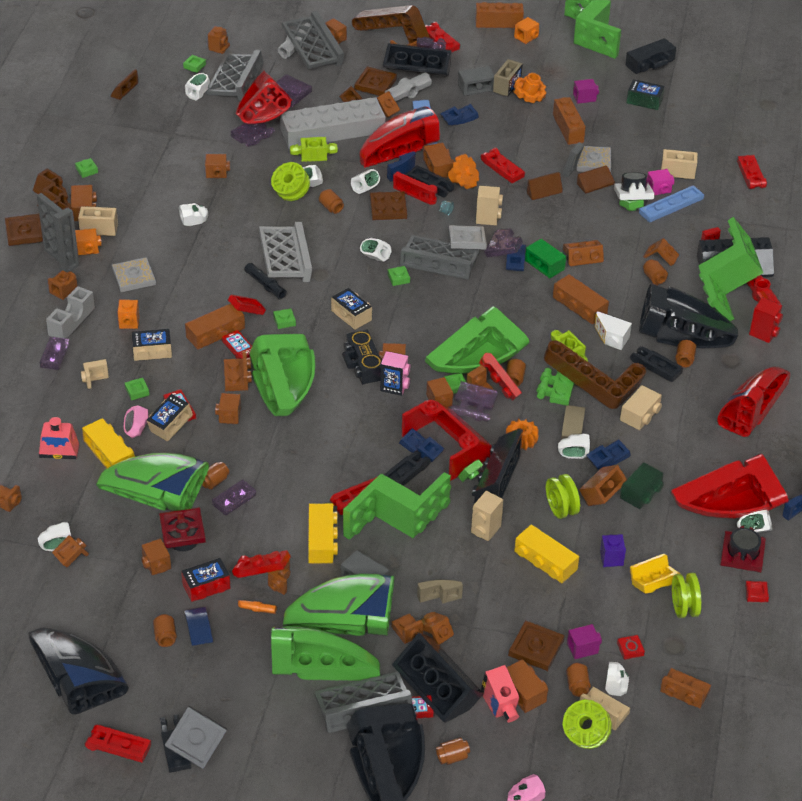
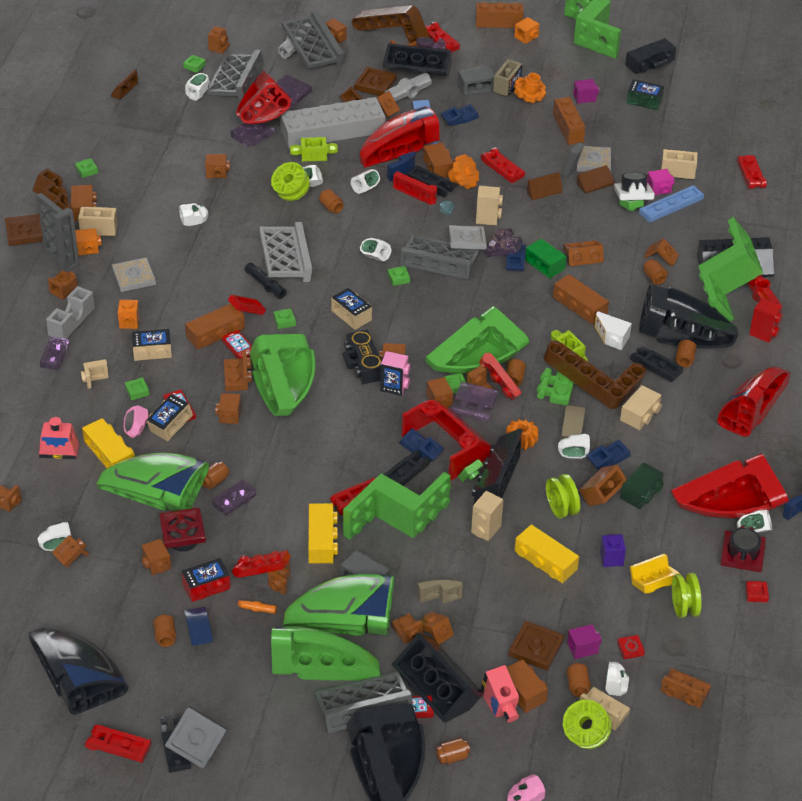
reddish brown plate [370,191,407,220] -> none
red tile [701,227,721,240] -> none

